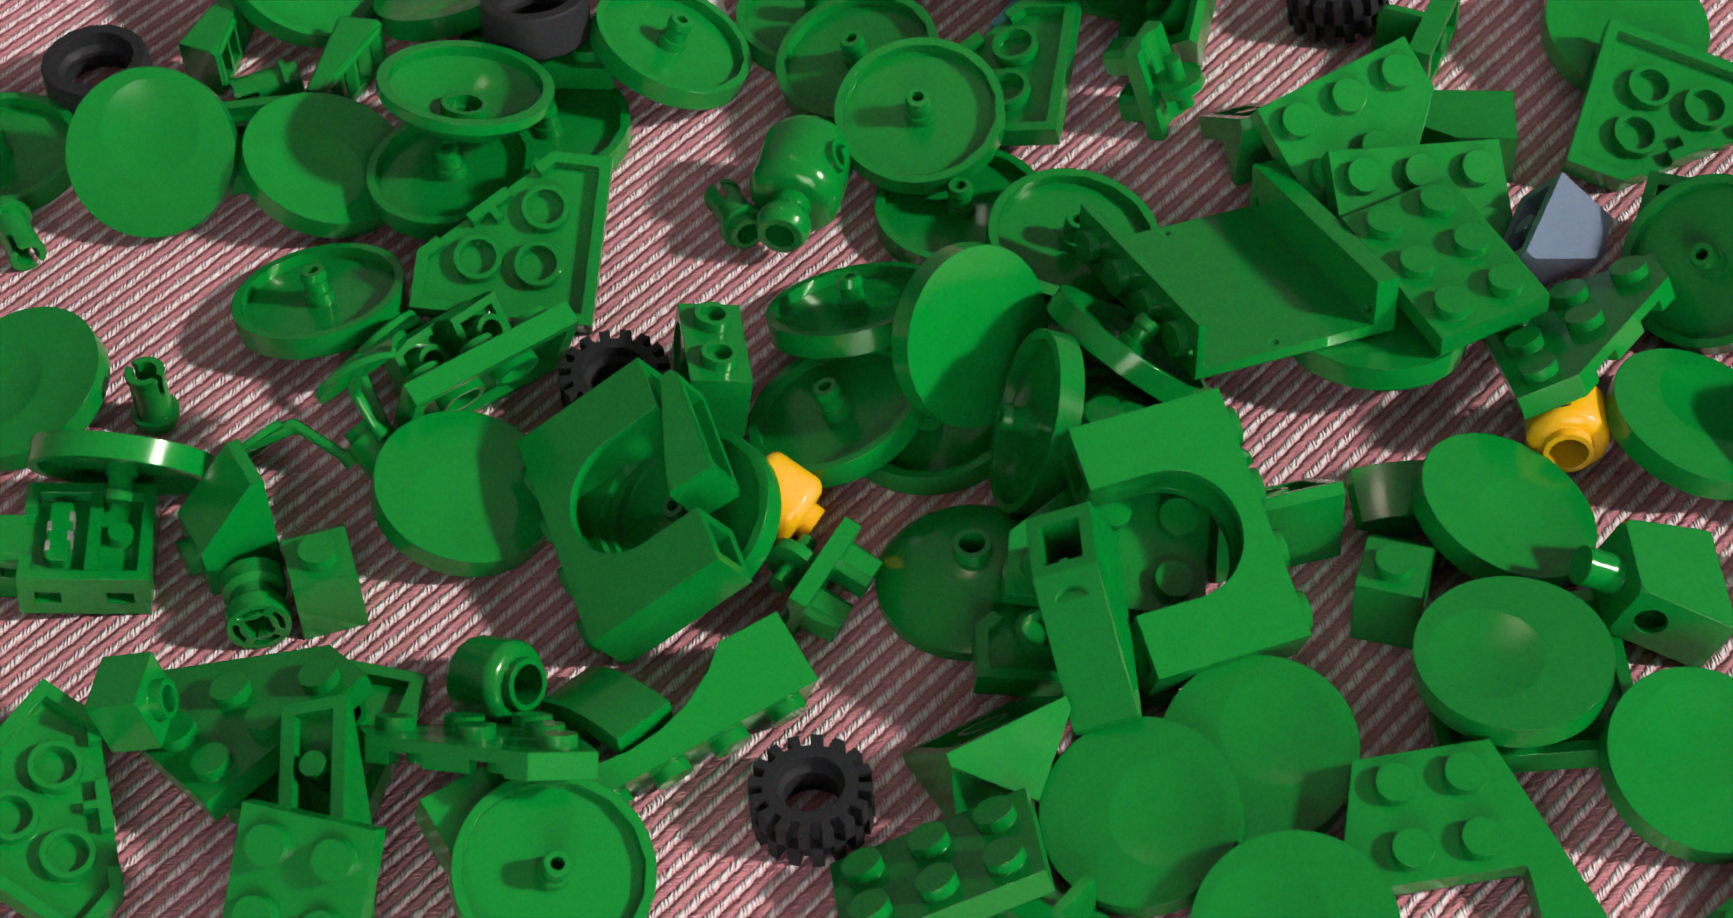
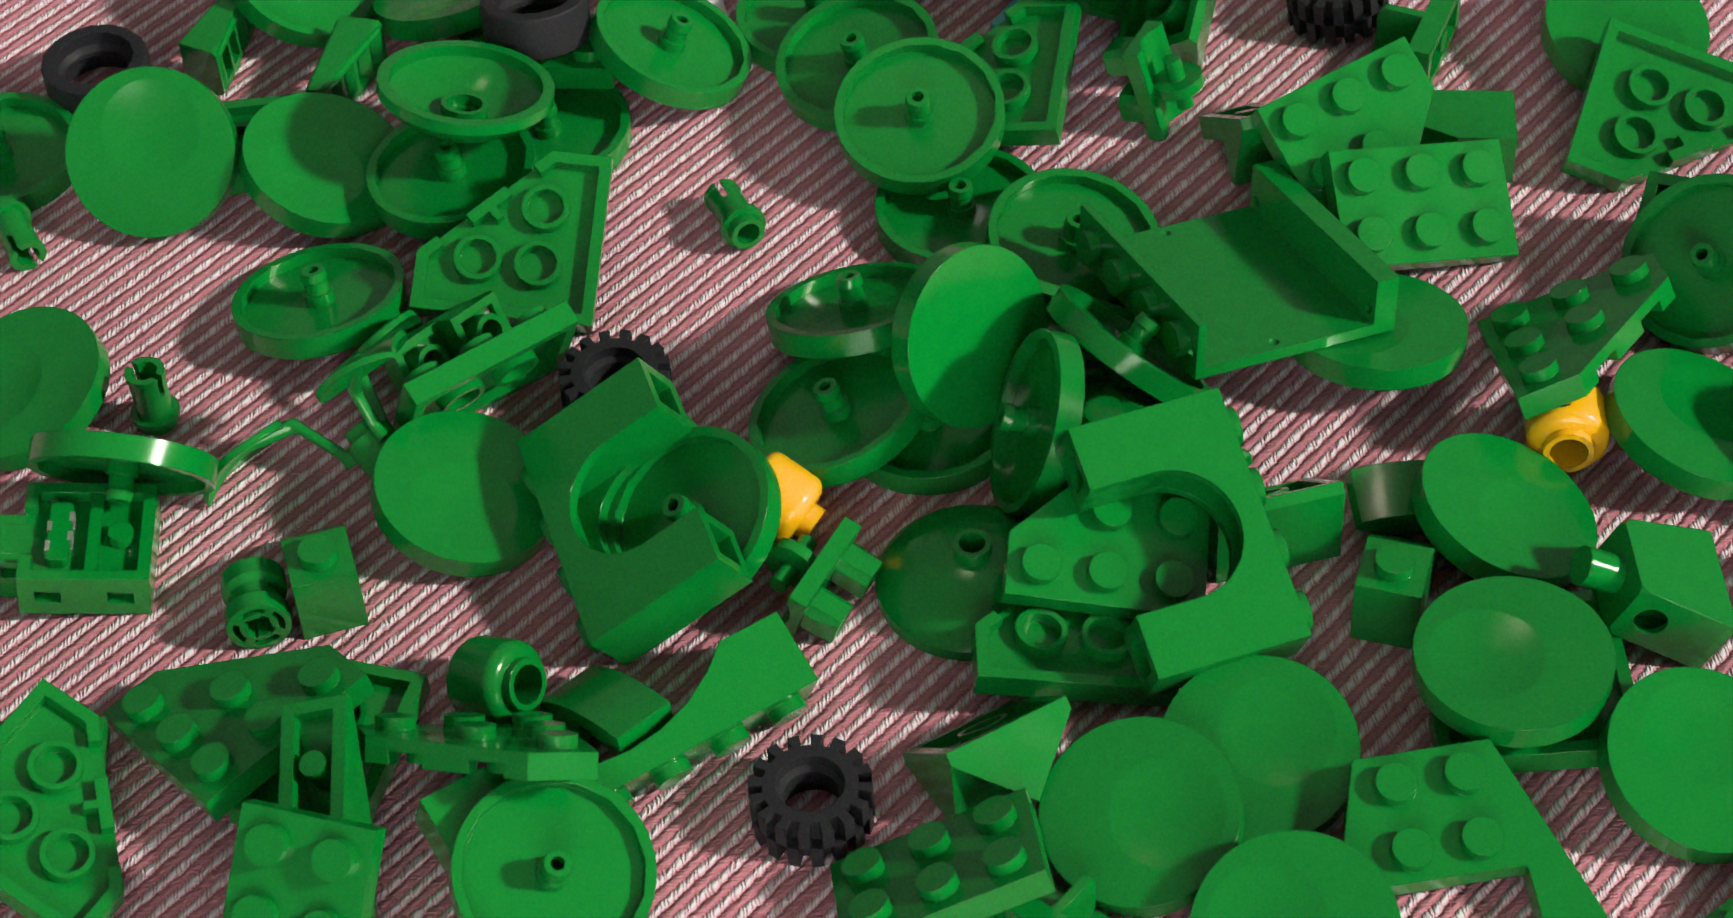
green plate [84,652,179,753] -> none
green slope [175,439,285,596] -> none
green pin [228,58,305,100] -> none
green slope [660,369,740,514] -> none
green brick [669,302,753,439] -> none
green piece [749,114,853,253] -> none
green slope [1025,501,1142,736] -> none
green plate [1341,175,1550,356] -> none
sand blue slope [1502,172,1614,284] -> none

